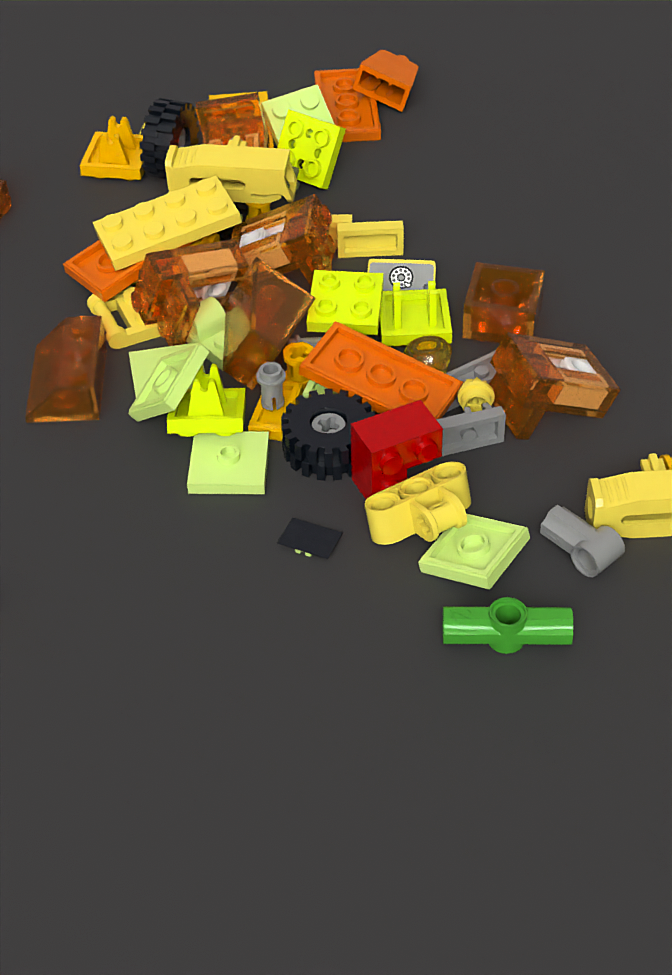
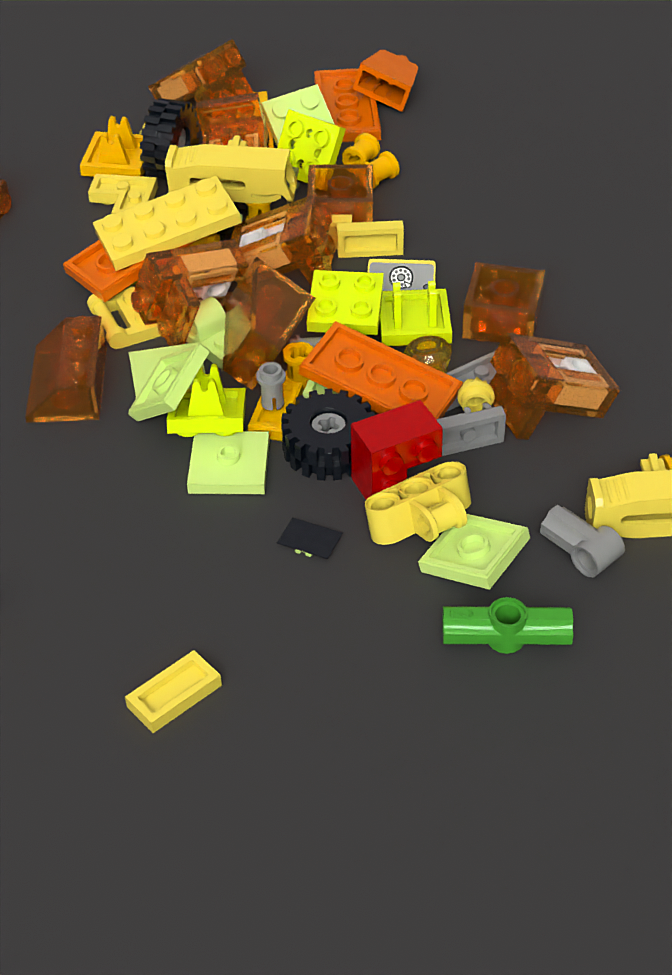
none -> light yellow plate [88,174,158,214]
none -> light yellow tile [125,650,222,733]
none -> clear orange brick [148,39,255,124]
none -> clear orange brick [307,164,373,223]
none -> yellow bush [342,133,380,173]
none -> yellow bush [358,151,400,189]

